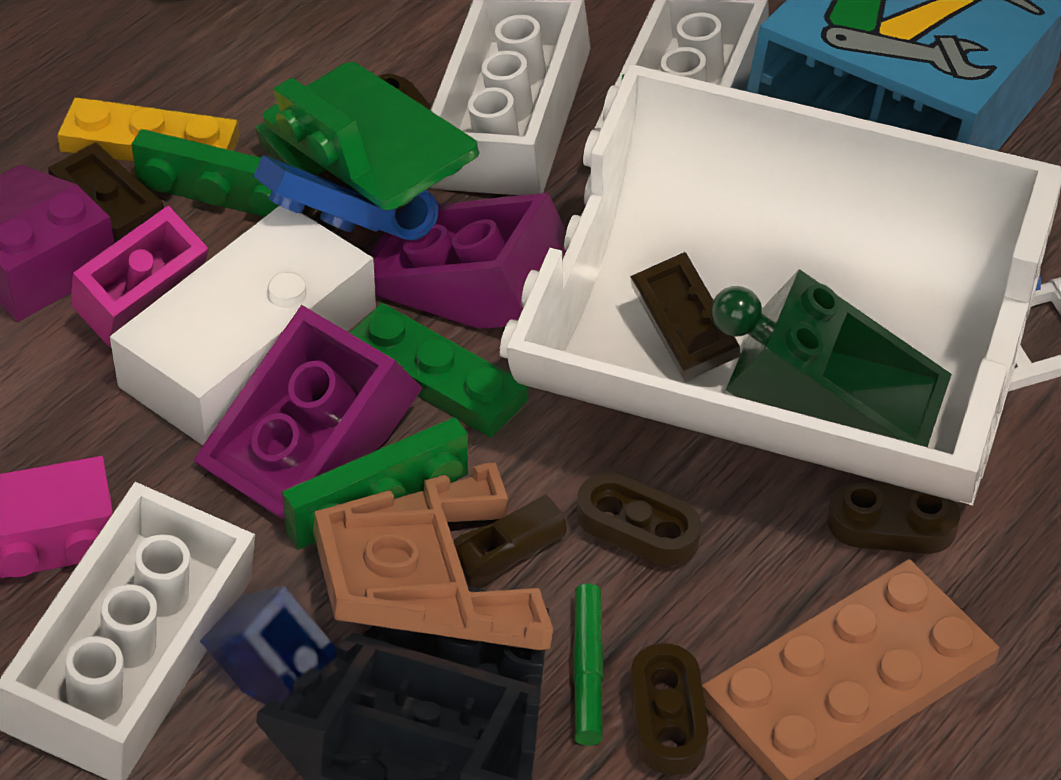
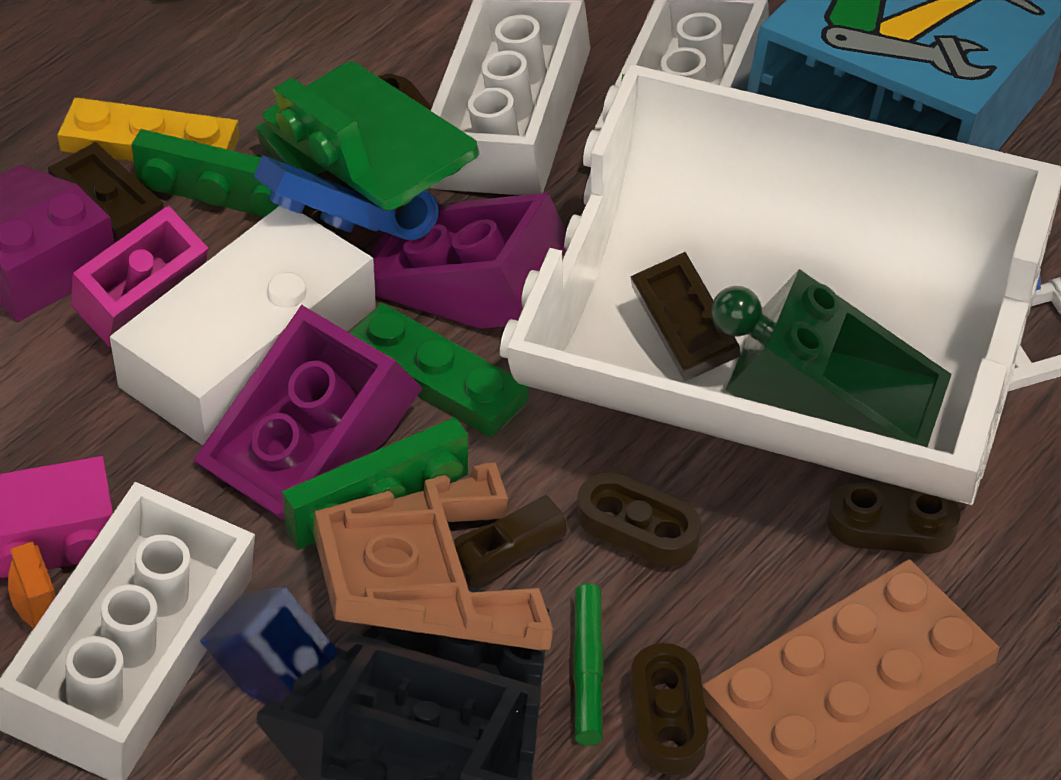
none -> orange tile [8,541,56,629]

